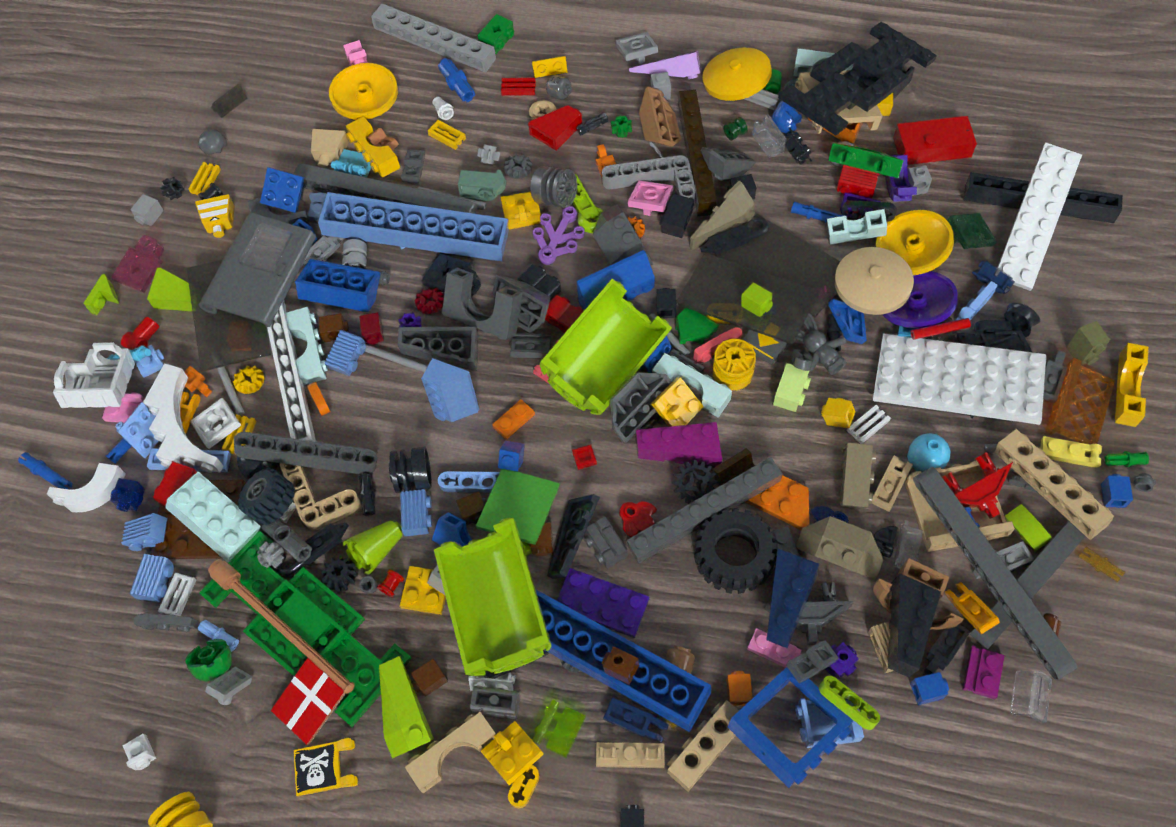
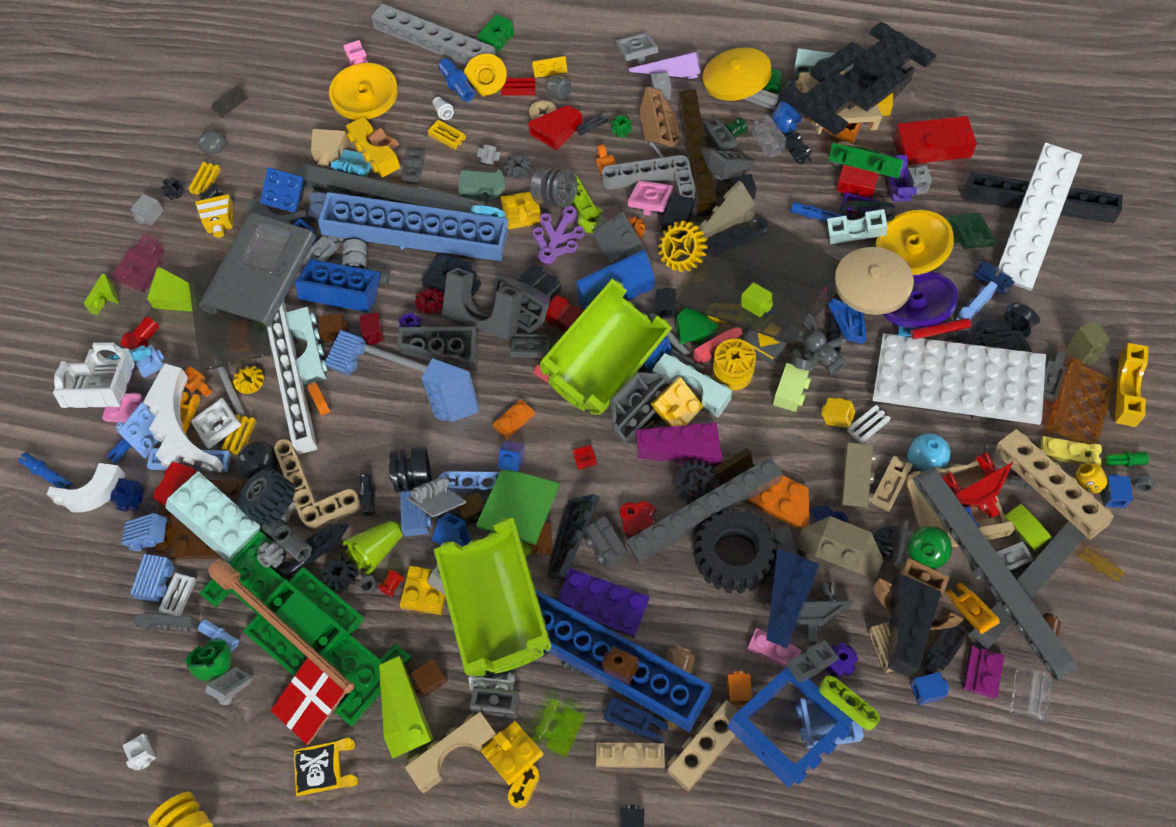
dark grey beam [234,432,377,474] -> none
none -> light grey hinge [407,477,466,517]
none -> yellow hat [464,54,507,96]
none -> medium azure tile [470,206,507,218]
none -> yellow gear [657,221,708,272]
none -> dark grey hinge [703,118,737,151]
none -> green cylinder [908,526,952,569]
none -> yellow head [1075,463,1108,494]

